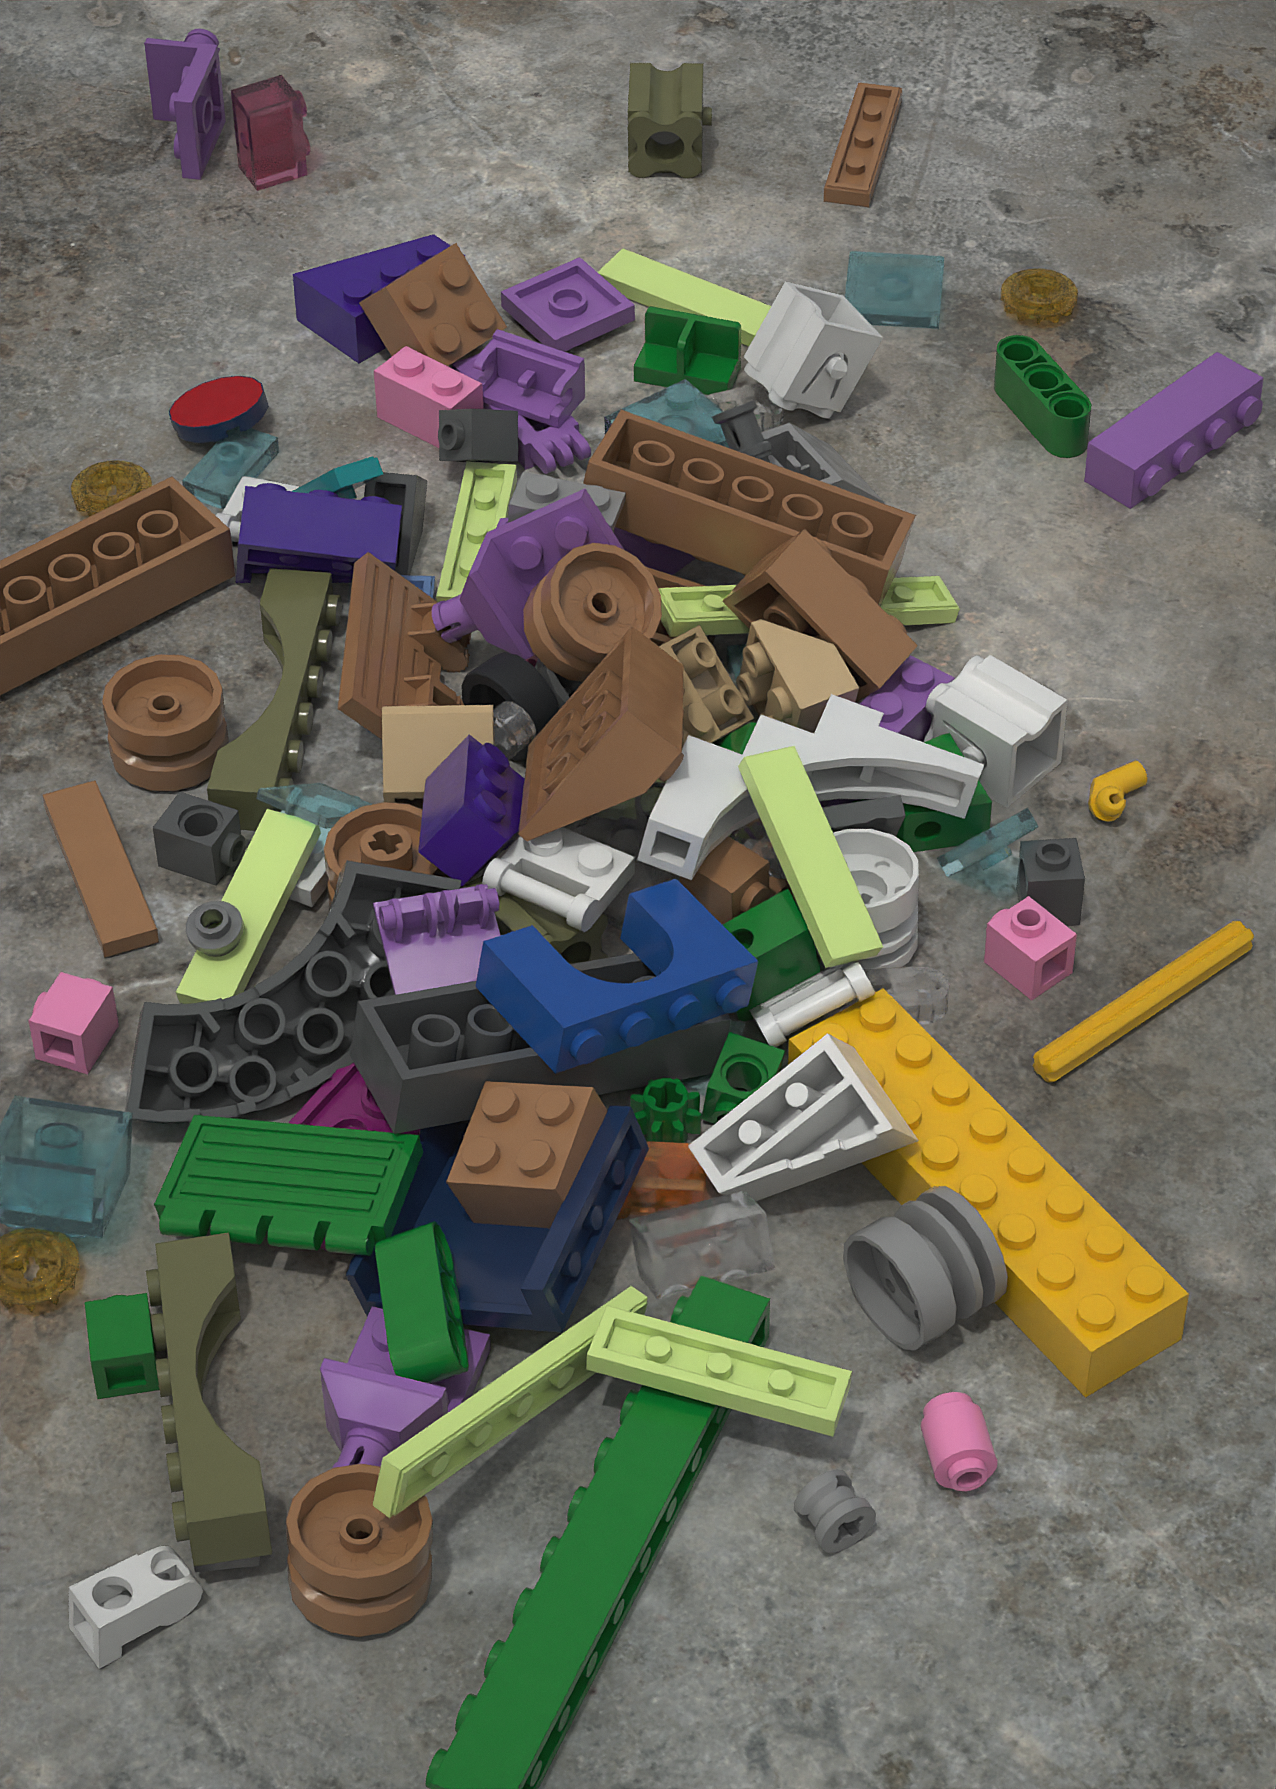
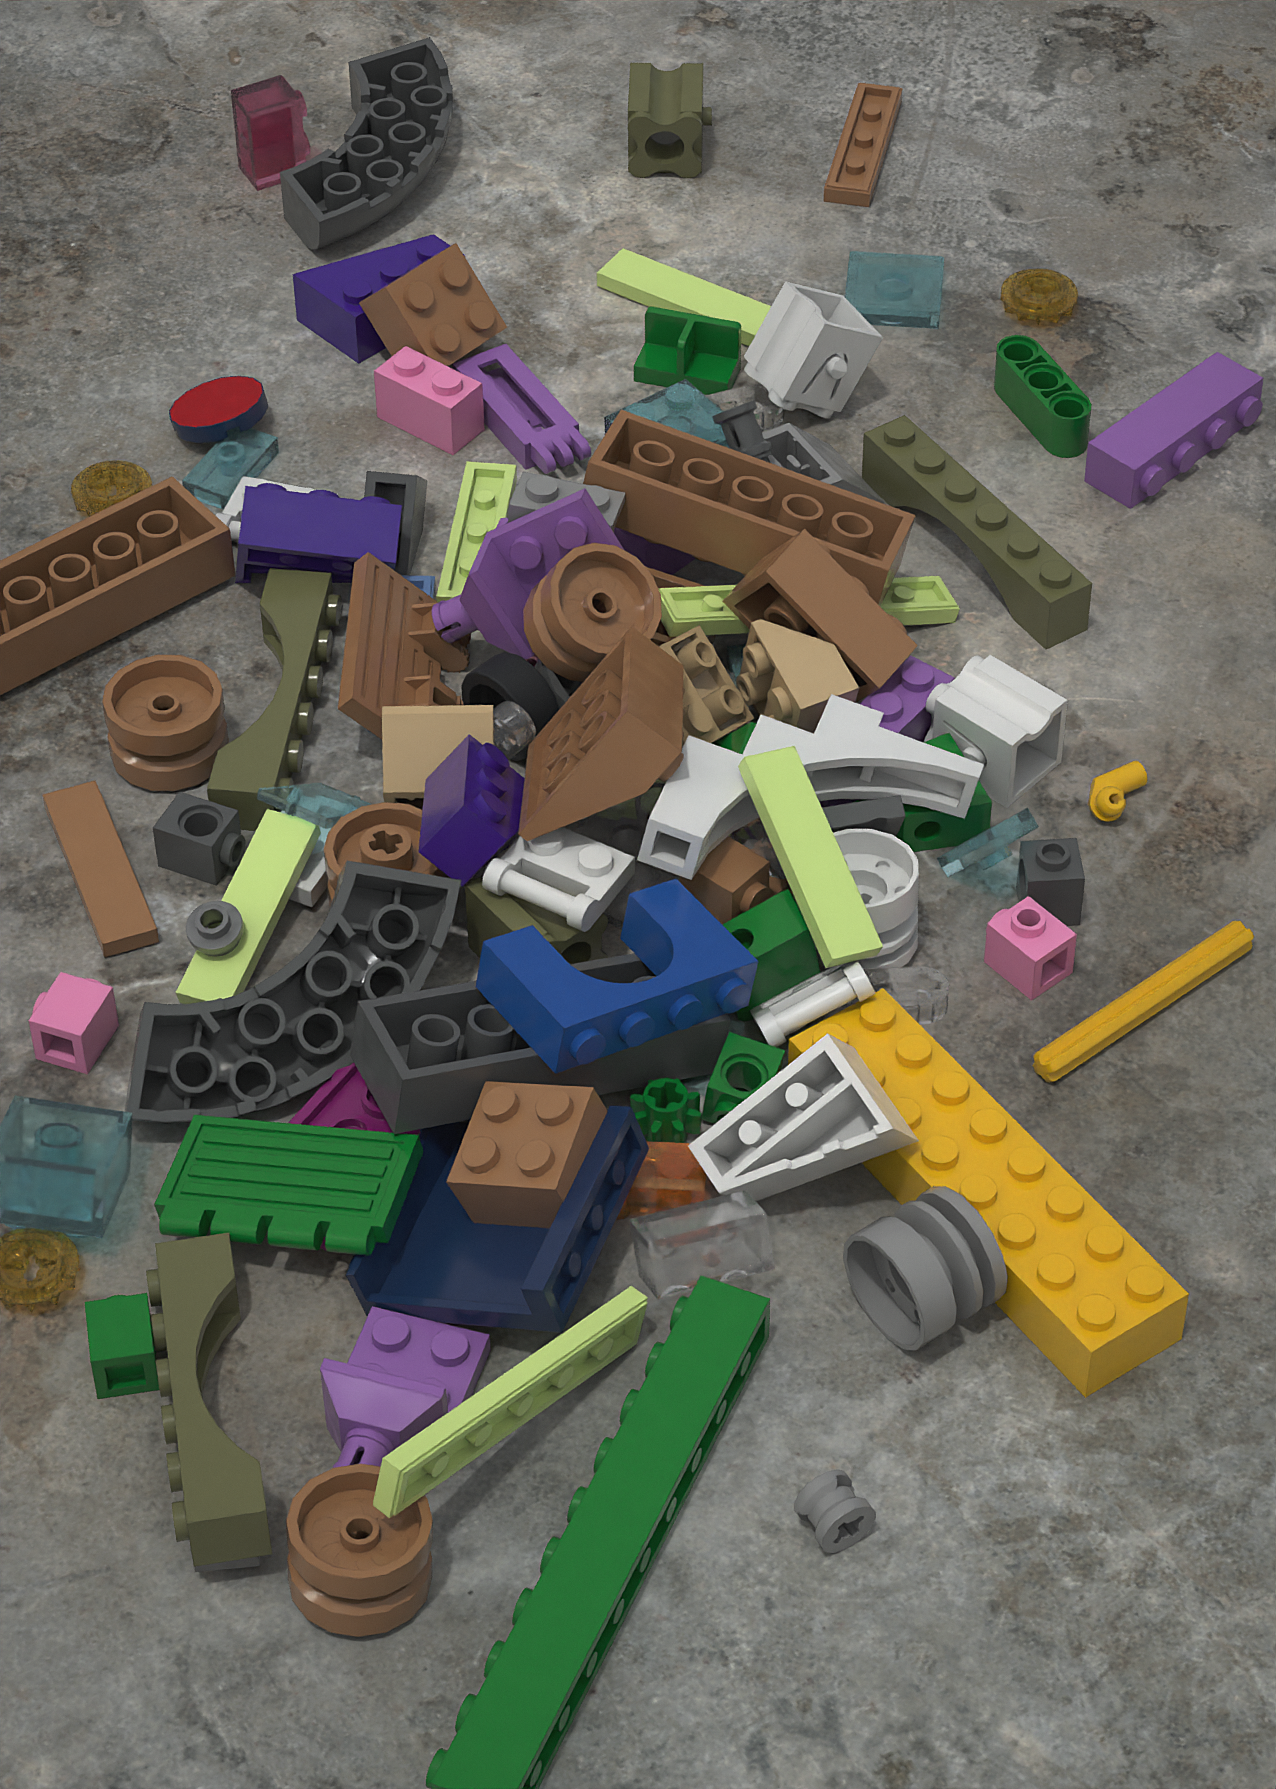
white leg [69,1546,203,1669] -> none
medium lavender plate [144,29,226,180] -> none
teal plate [292,456,383,499] -> none
medium lavender hinge [373,884,500,995] -> none
green beam [375,1221,469,1384] -> none
dark grey brick [438,409,518,463] -> none
medium lavender hinge [473,329,585,428] -> none
medium lavender plate [501,257,635,352] -> none
yellowish green plate [586,1305,852,1437] -> none
bright pink brick [921,1392,997,1492] -> none
none -> dark grey brick [280,37,453,250]
none -> olive arch [862,415,1092,650]

